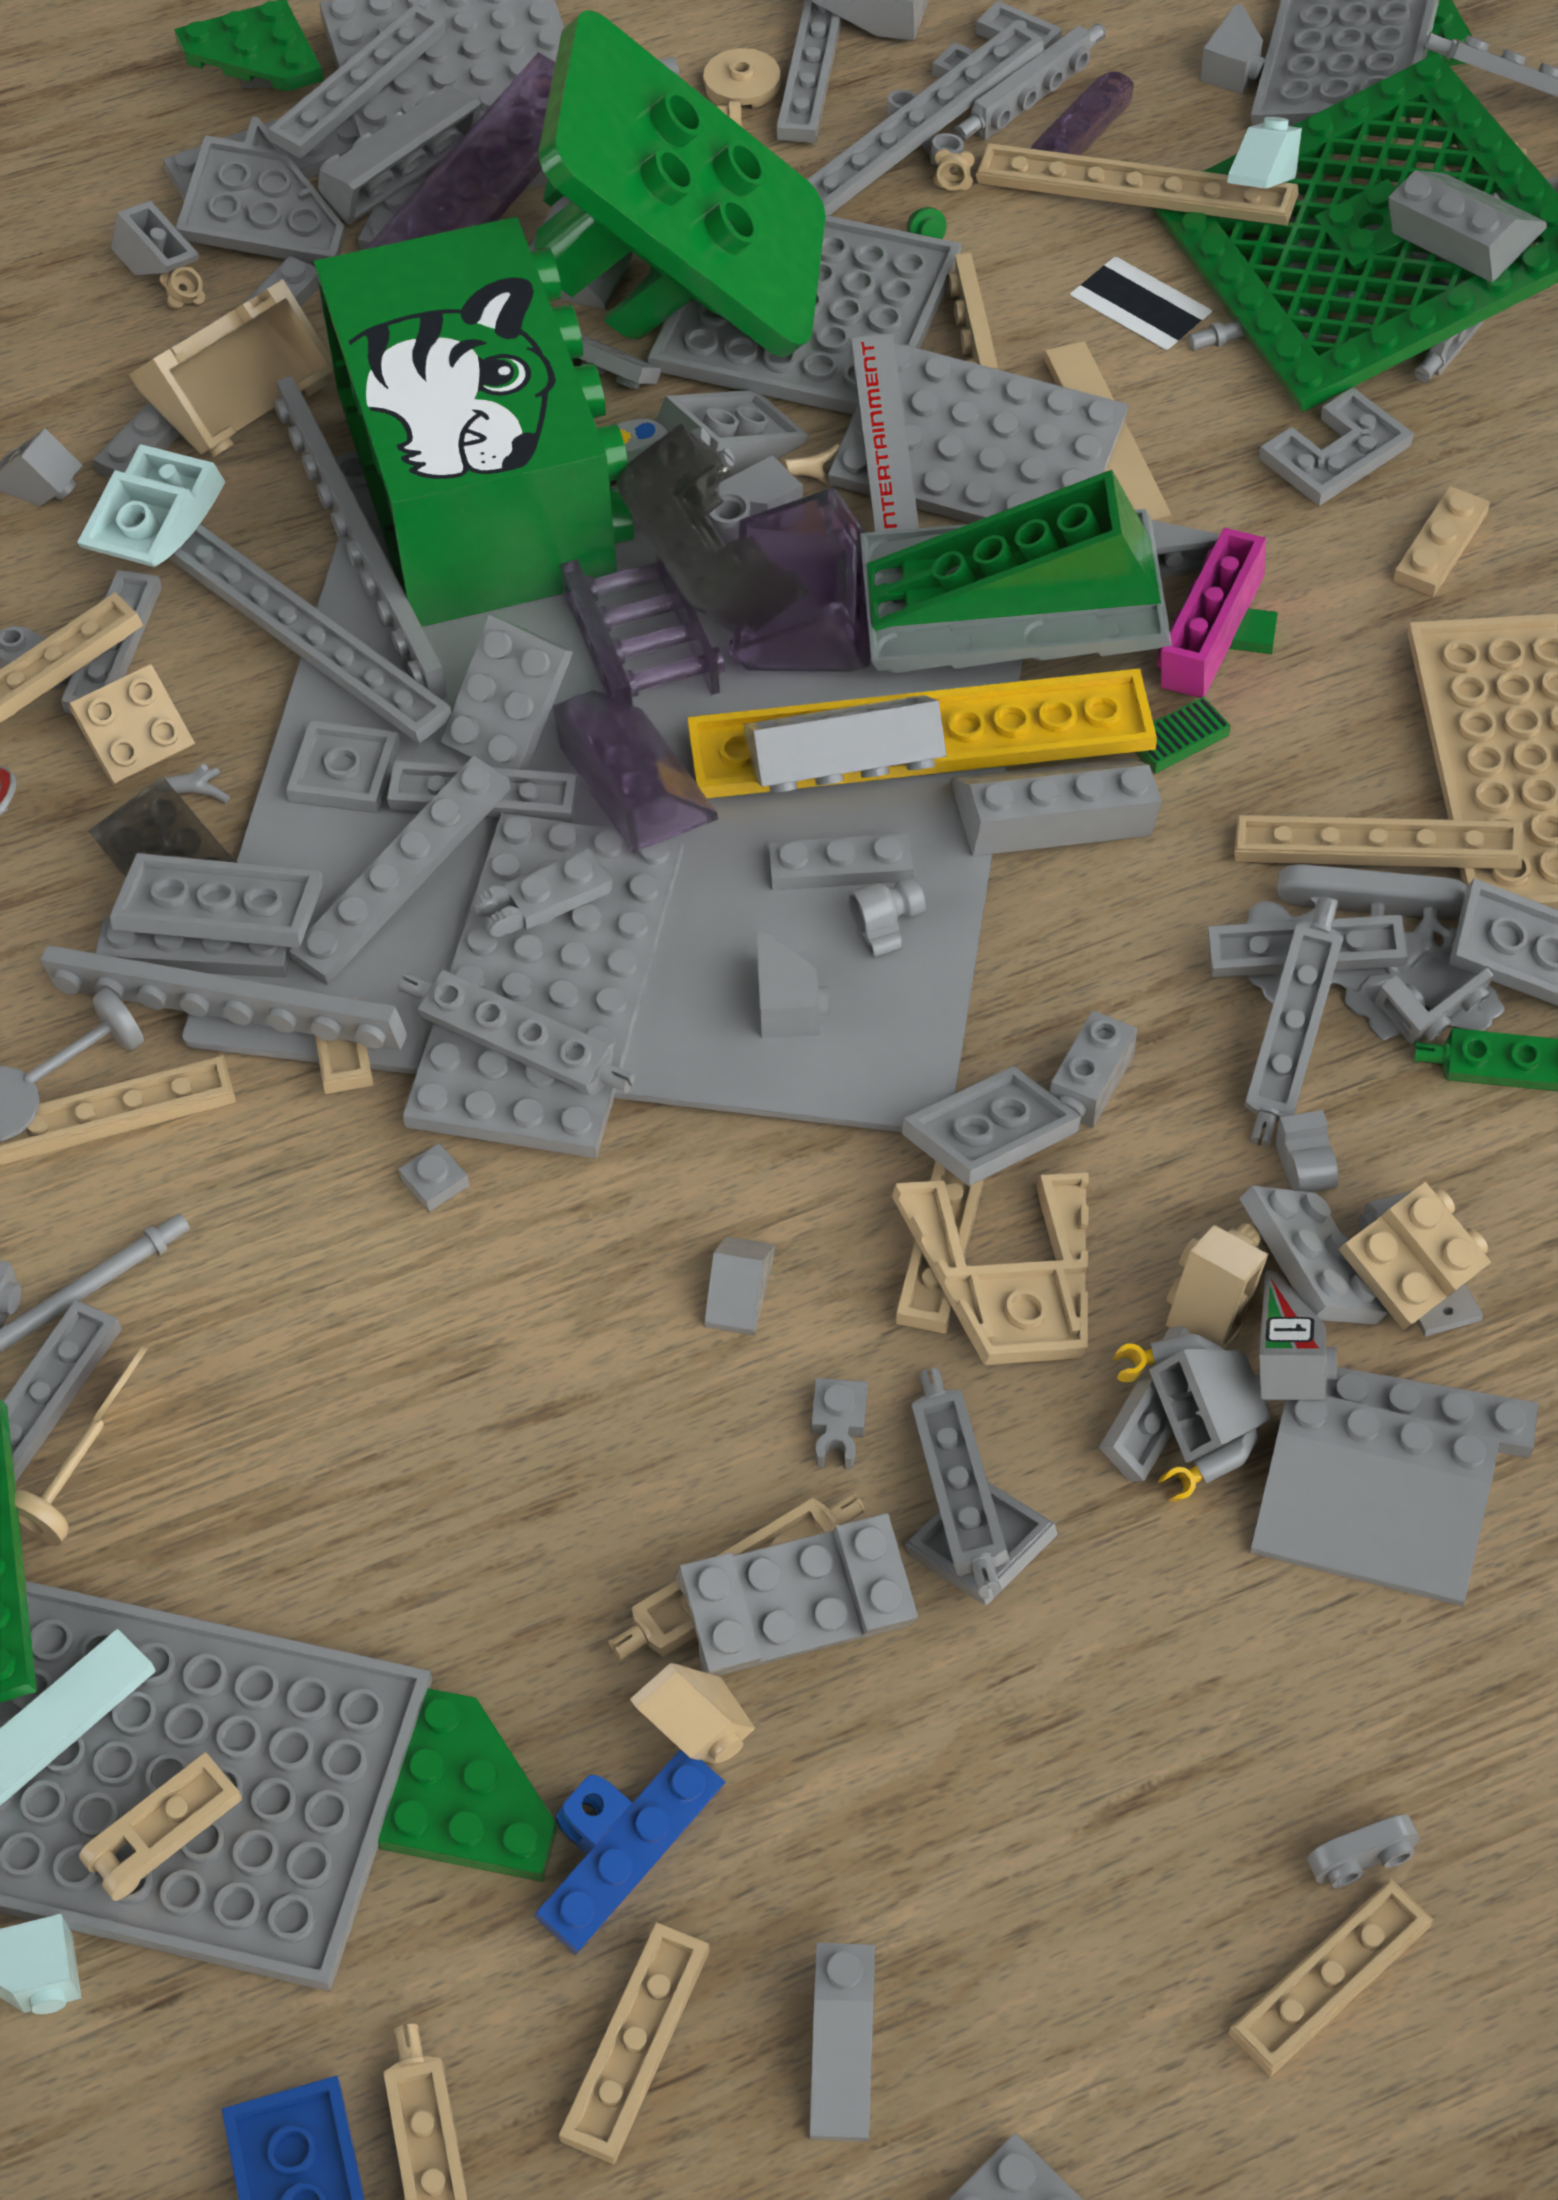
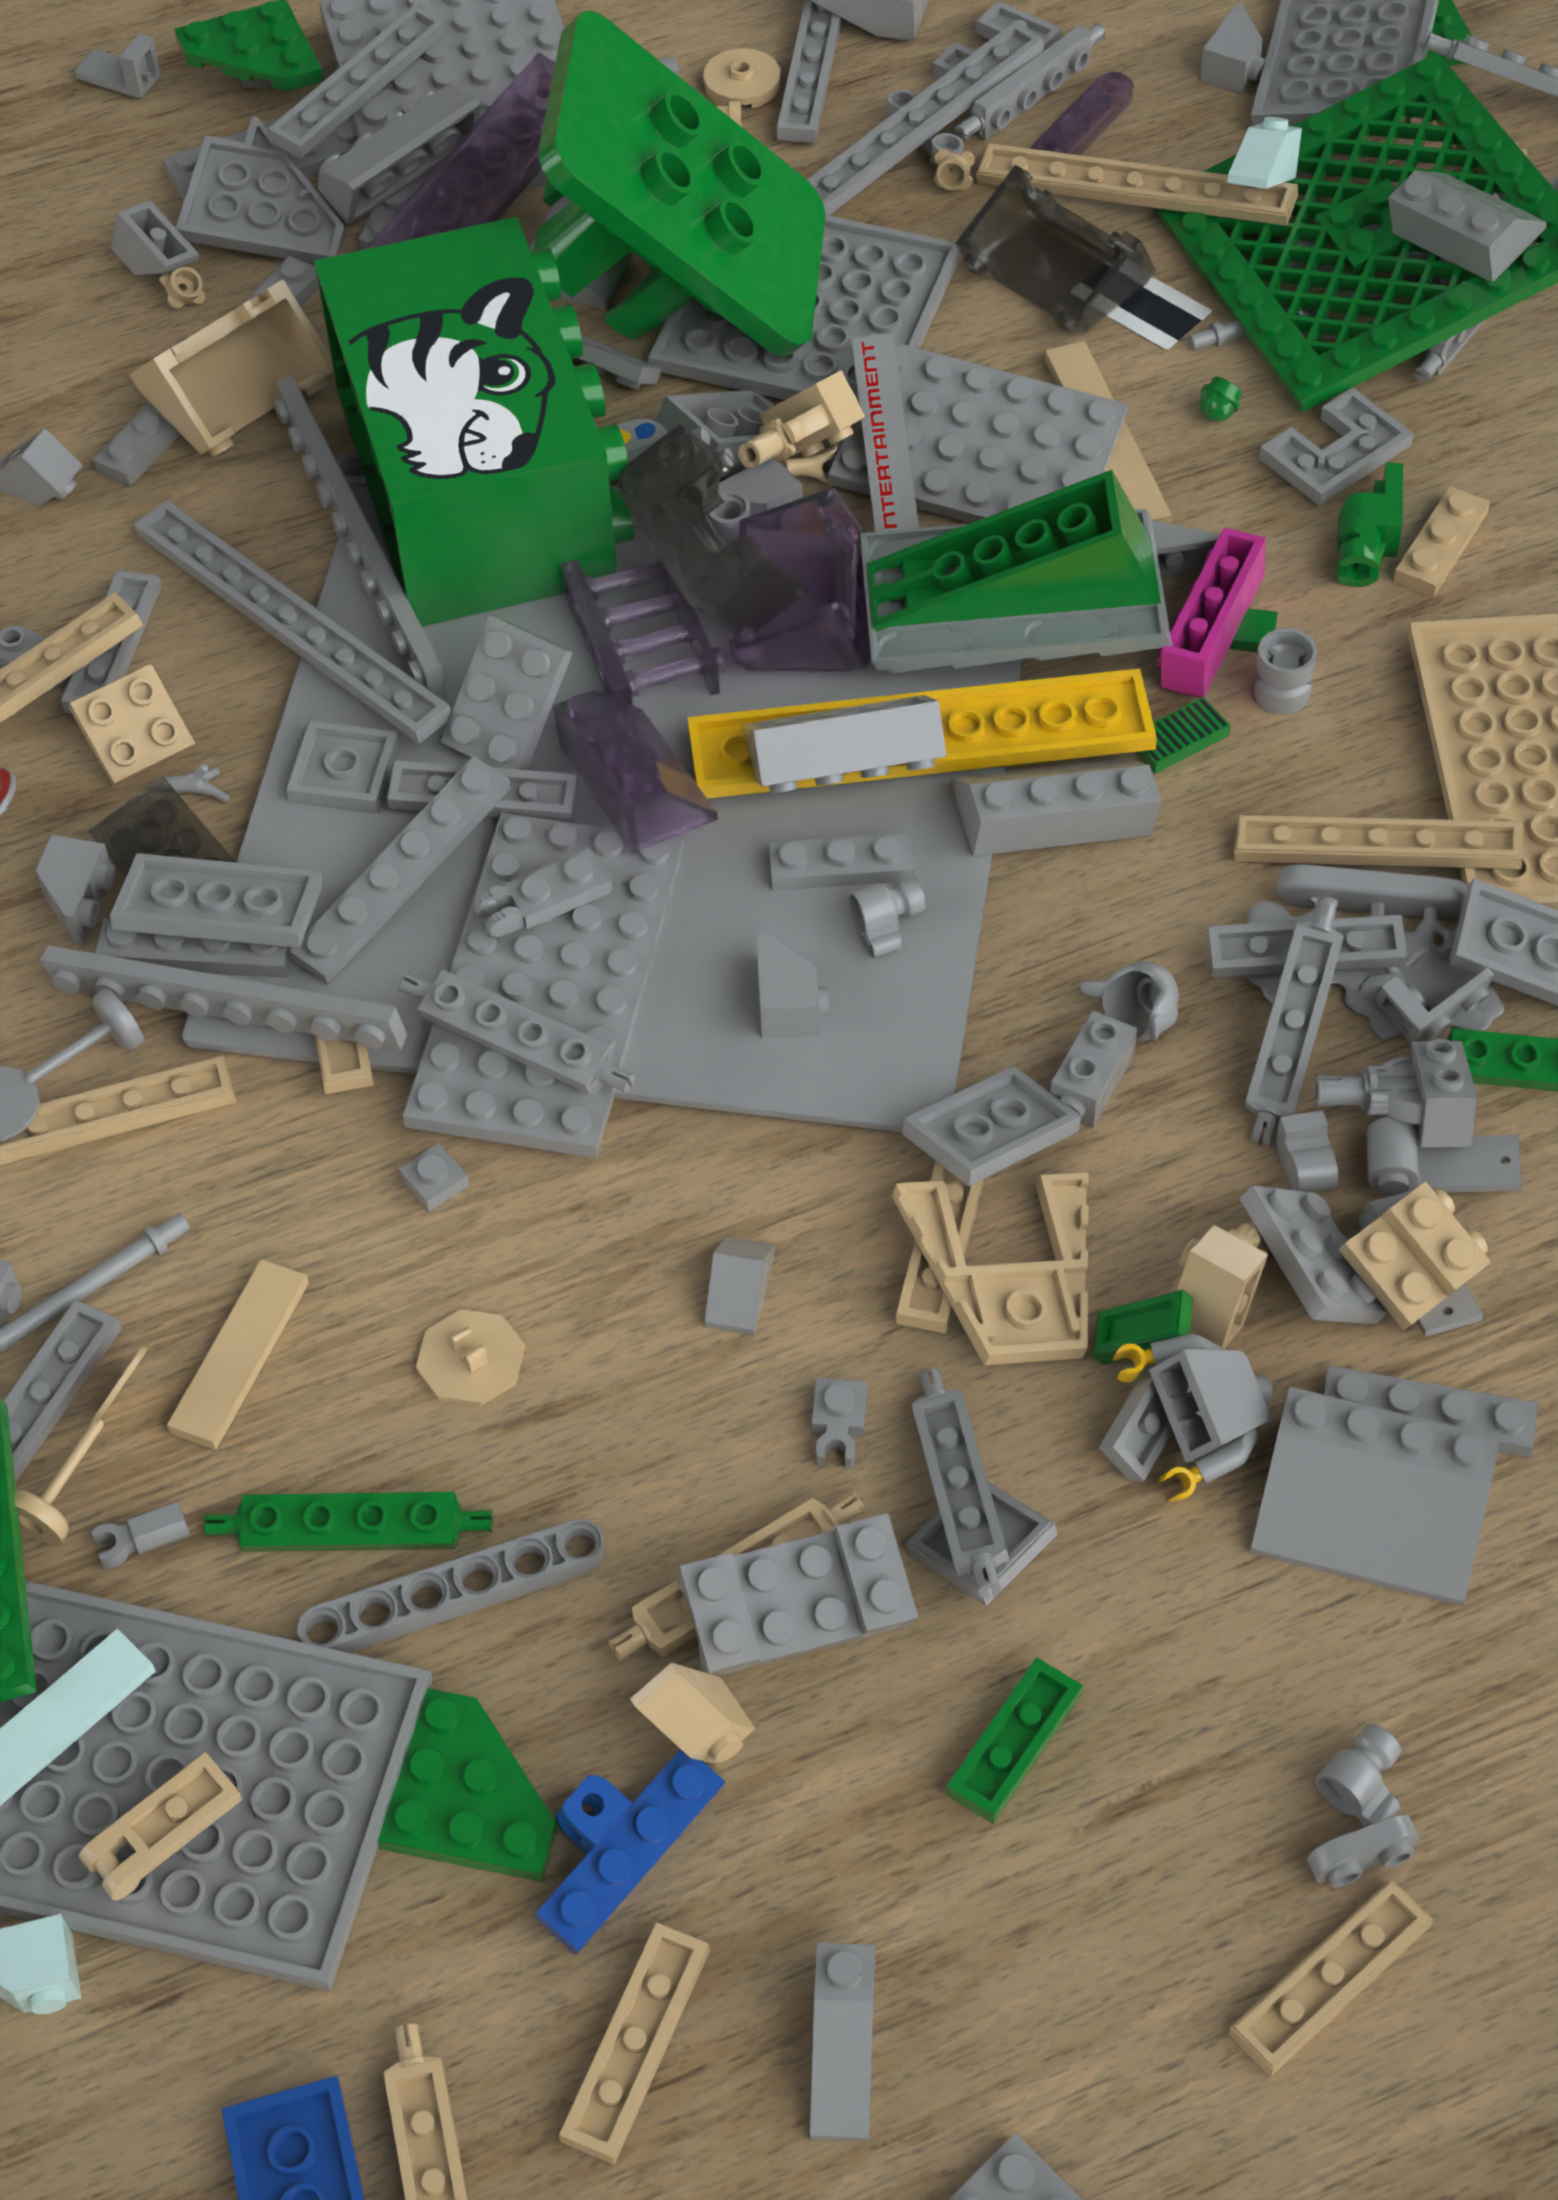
light aqua slope [77,444,225,567] -> none
green plate [907,207,947,239] -> none
tan plate [948,253,998,369] -> none
light grey slope [1259,1271,1337,1400] -> none
none -> light grey slope [36,835,115,945]
none -> light grey bracket [75,33,161,99]
none -> light grey bar [90,1501,190,1569]
none -> tan tile [167,1259,309,1450]
none -> green plate [204,1492,493,1552]
none -> light grey beam [297,1519,605,1653]
none -> tan piece [416,1309,525,1406]
none -> tan brick [738,370,865,468]
none -> green plate [946,1657,1083,1824]
none -> clear smoke windscreen [955,164,1156,335]
none -> light grey hair [1080,961,1179,1042]
none -> green tile [1092,1289,1193,1365]
none -> green plate [1199,377,1242,421]
none -> light grey wheel [1252,628,1318,715]
none -> light grey brick [1315,1039,1477,1148]
none -> light grey piece [1315,1724,1402,1827]
none -> green plate [1337,462,1404,587]
none -> light grey door [1366,1117,1522,1197]

